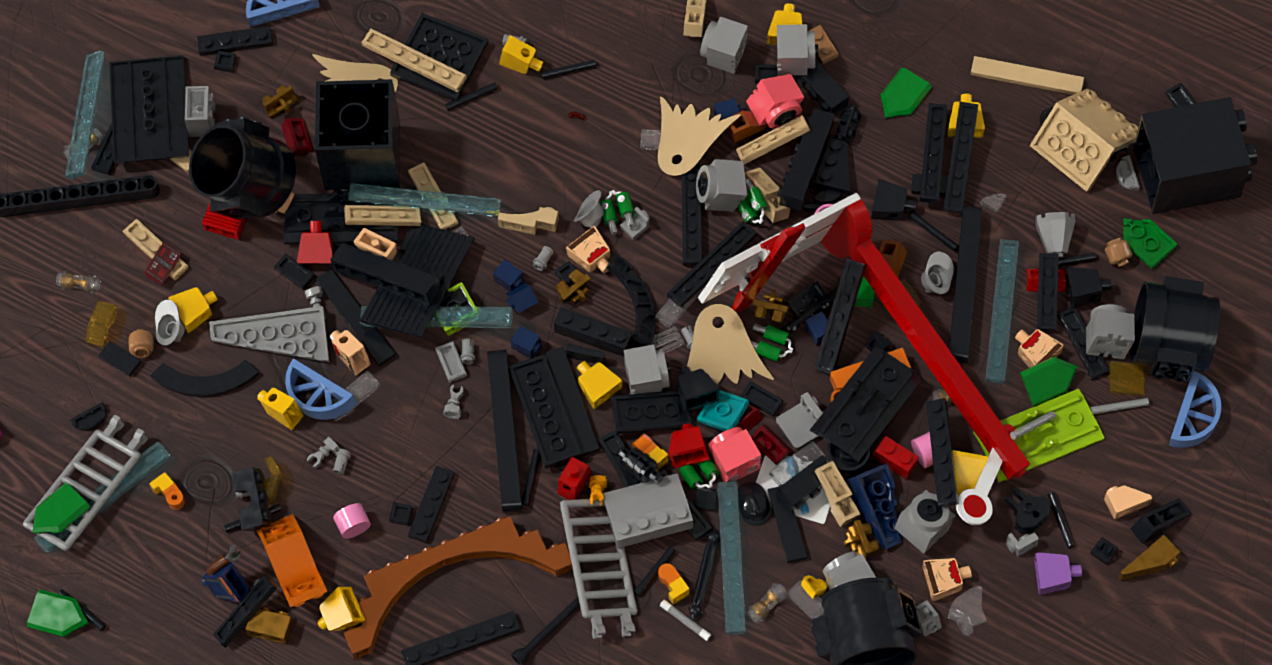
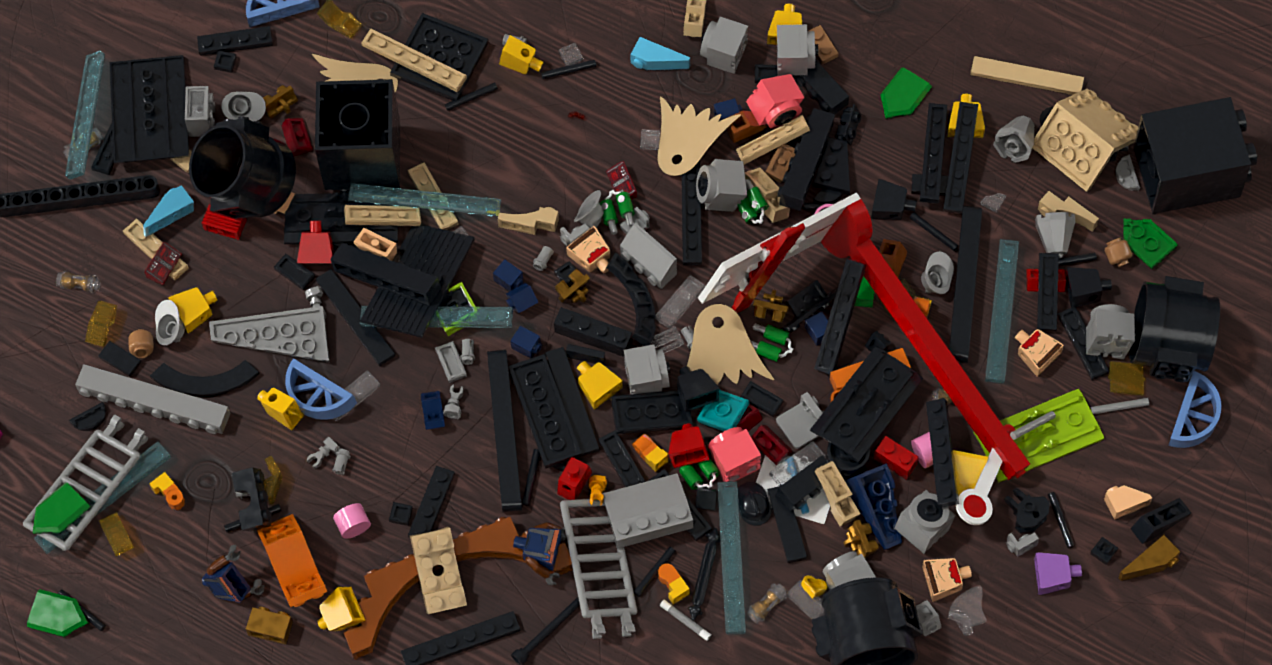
black tile [213,574,277,648] -> none
light nougat torso [330,330,371,376] -> none
black piece [618,447,663,484] -> none
black plate [667,221,757,308] -> none
green tile [1020,357,1078,407] -> none
black tile [1165,83,1197,108] -> none
none -> light grey brick [75,365,230,434]
none -> clear yellow slope [99,512,134,556]
none -> medium azure slope [143,185,194,237]
none -> light grey piece [222,91,266,121]
none -> clear yellow slope [317,0,362,39]
none -> tan piece [410,527,467,614]
none -> dark blue slope [421,391,445,430]
none -> torso [513,522,567,585]
none -> clear tile [558,43,583,66]
none -> light grey bracket [560,223,590,246]
none -> slope [606,161,637,199]
none -> light grey slope [620,222,677,289]
none -> medium azure slope [630,37,690,70]
none -> medium nougat plate [765,143,795,183]
none -> orange leg [914,296,932,318]
none -> light grey cone [993,115,1034,163]
none -> tan slope [1038,191,1099,231]

